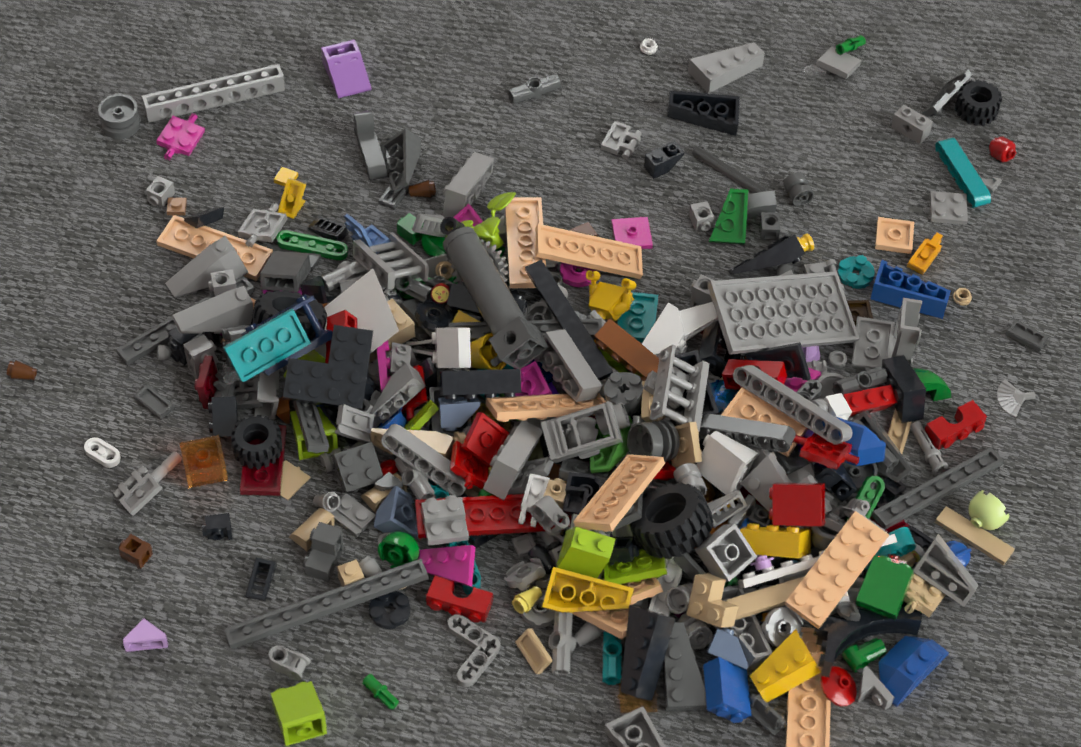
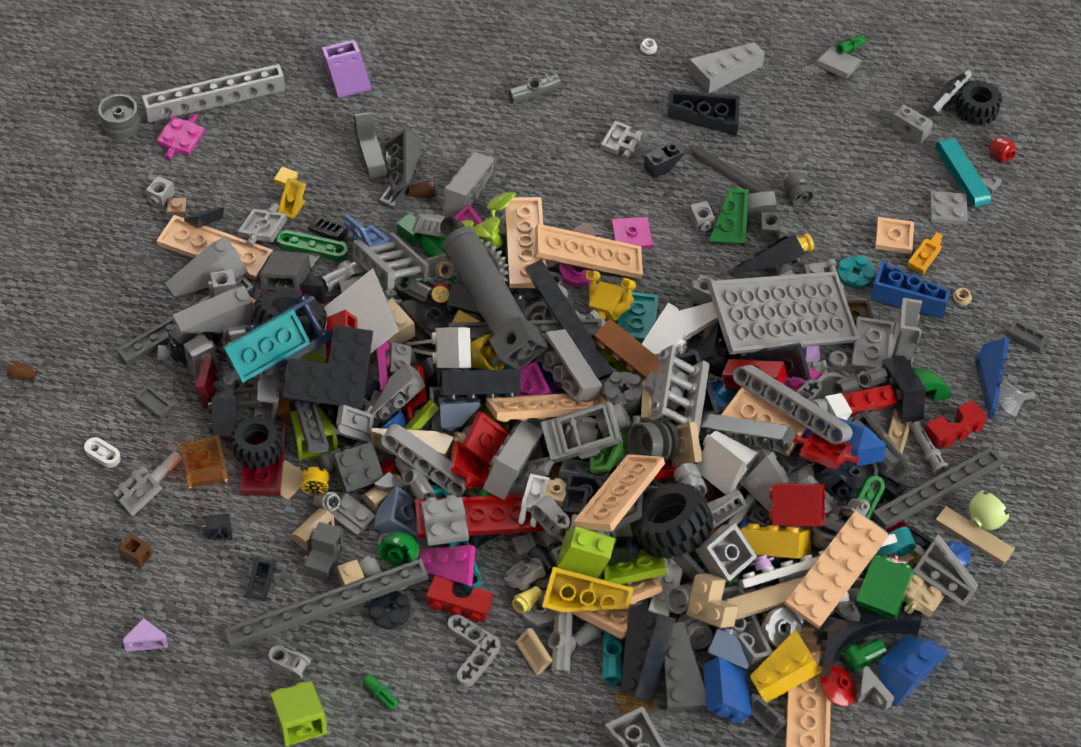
none -> yellow wheel [301,467,329,495]
none -> blue wedge [975,337,1009,420]

